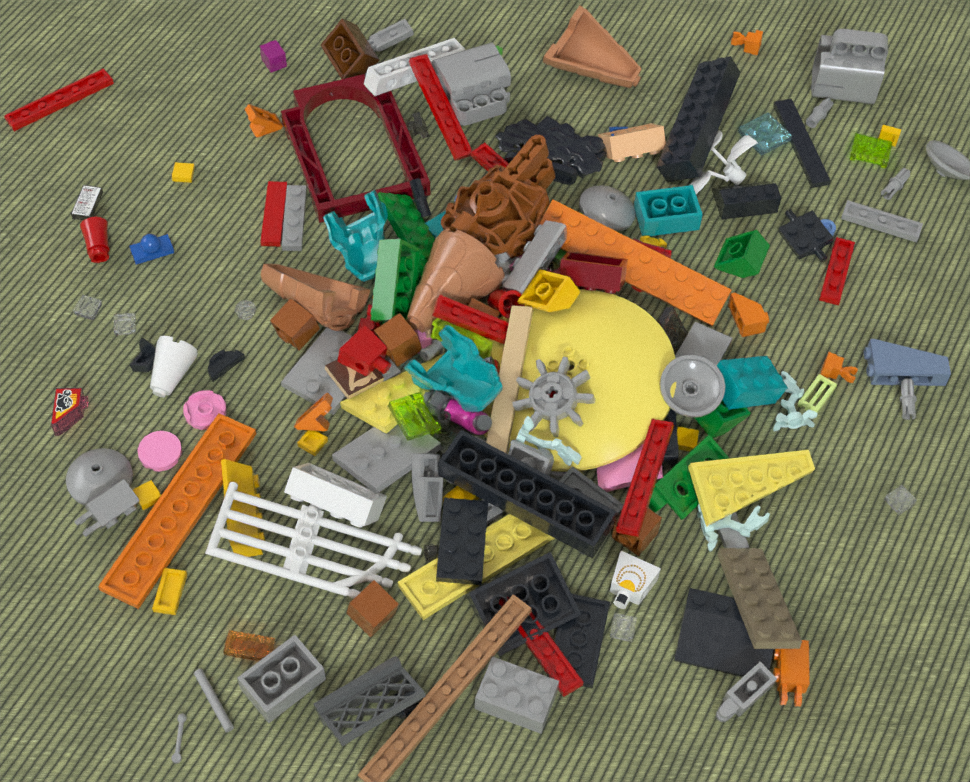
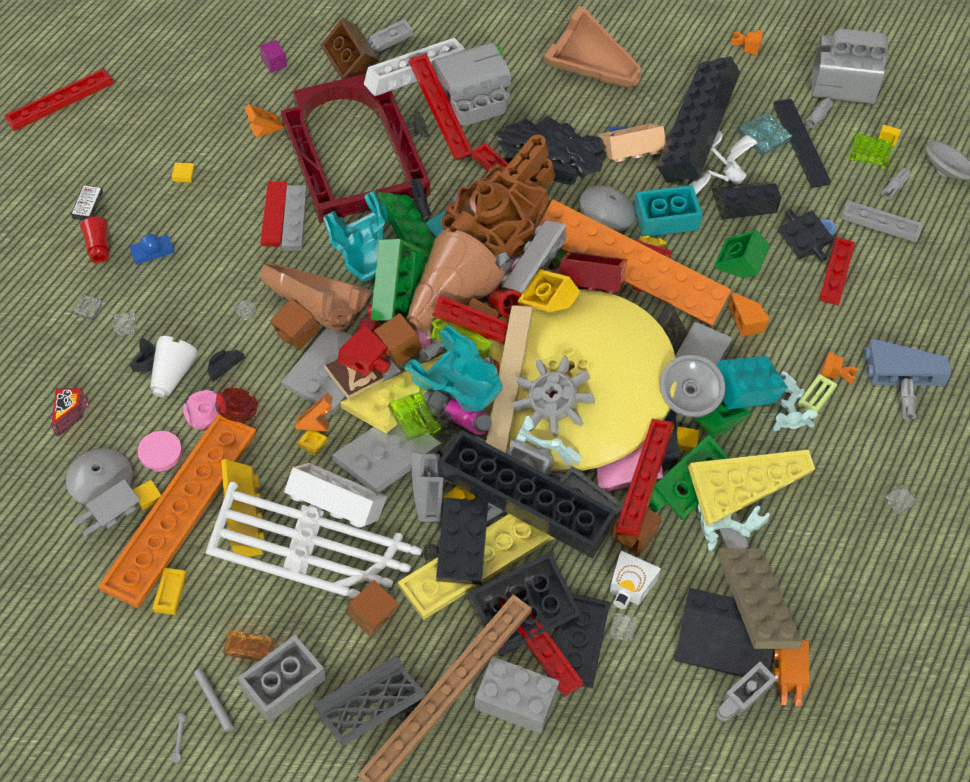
none -> clear red tile [215,388,258,422]

